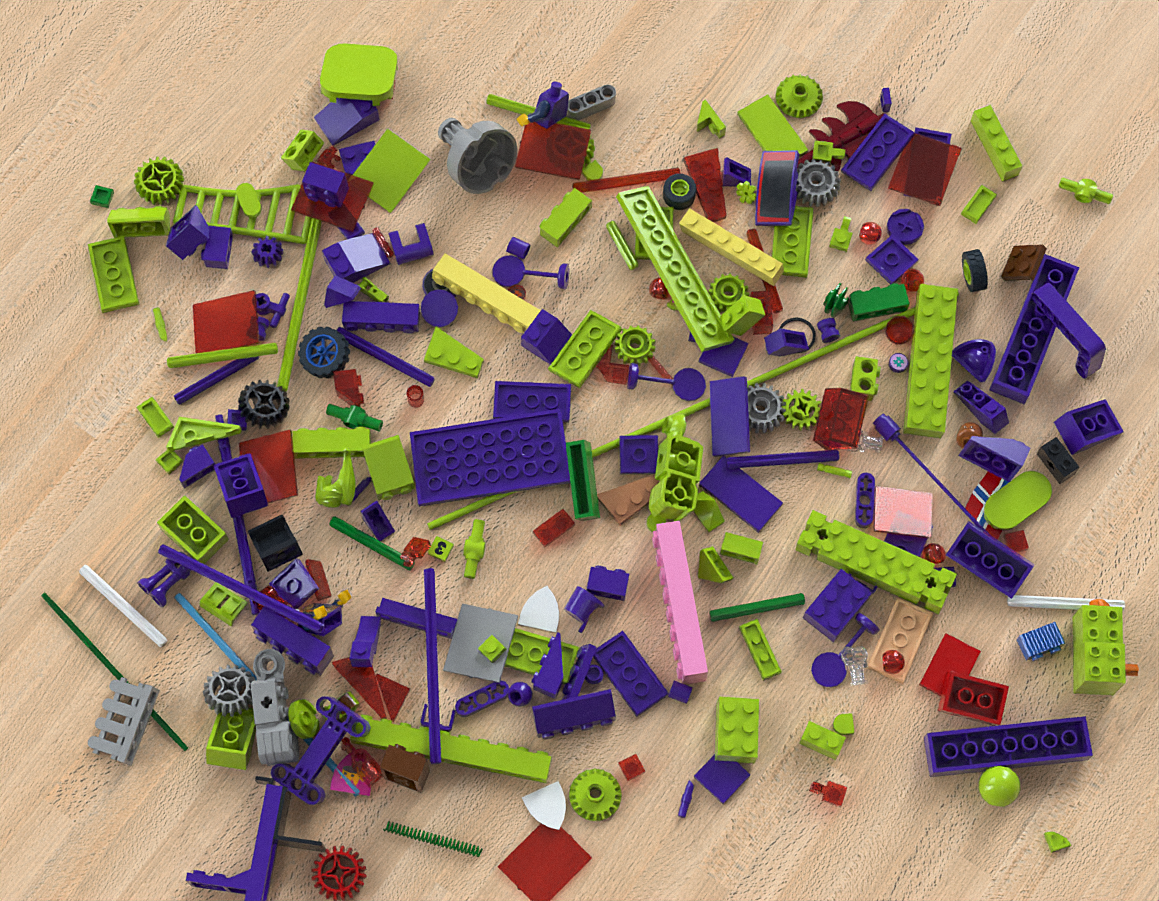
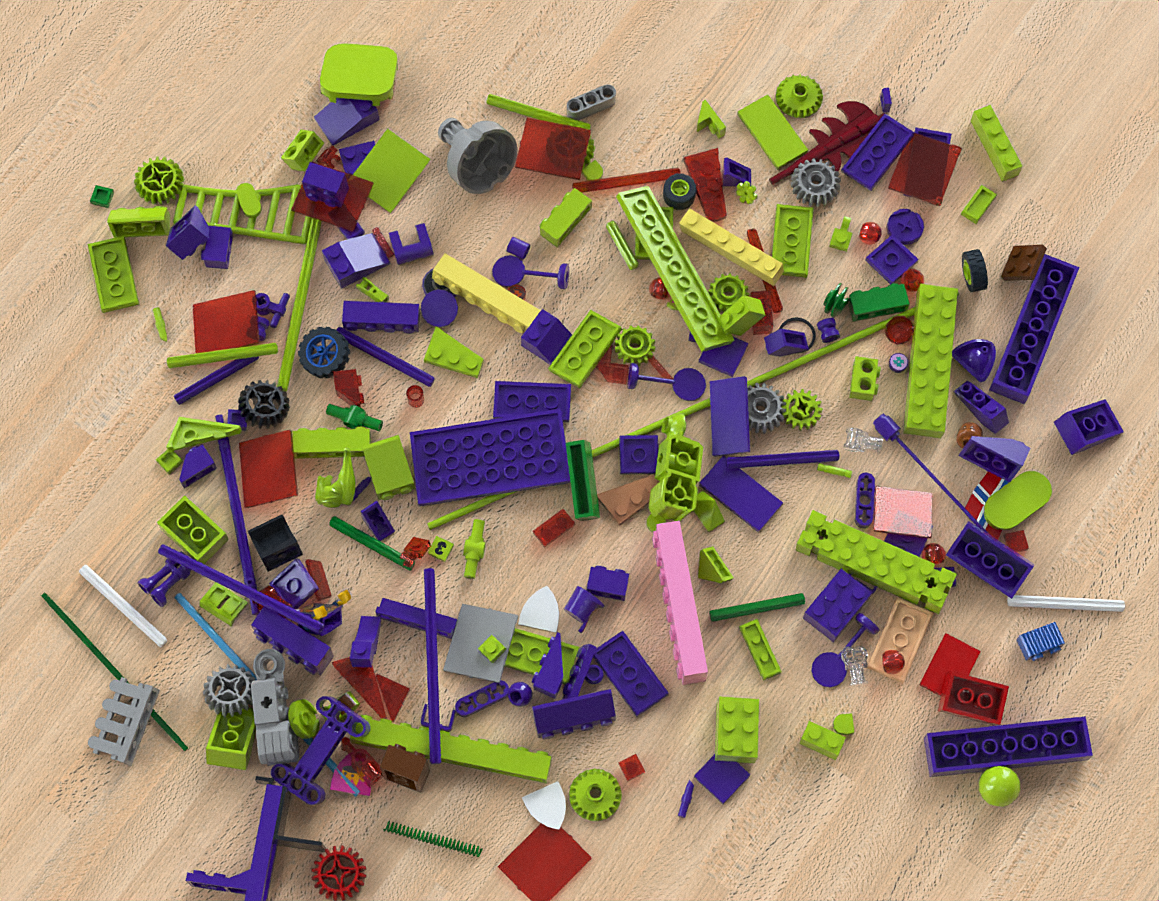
lime tile [137,397,174,438] -> none
dark purple slope [213,453,268,518] -> none
dark purple gear [251,235,284,269] -> none
dark purple slope [324,276,361,308] -> none
dark purple torso [516,81,569,129] -> none
dark purple beam [668,680,693,704] -> none
lime panel [720,532,763,564] -> none
slope [755,150,800,226] -> none
clear red plate [809,780,847,807] -> none
lime plate [812,141,845,162] -> none
clear red slope [813,388,869,450] -> none
dark purple beam [1031,283,1106,379] -> none
black brick [1037,437,1080,484] -> none
lime tile [1044,832,1071,853] -> none
lime axle [1059,178,1113,204] -> none
lime piece [1072,599,1139,696] -> none

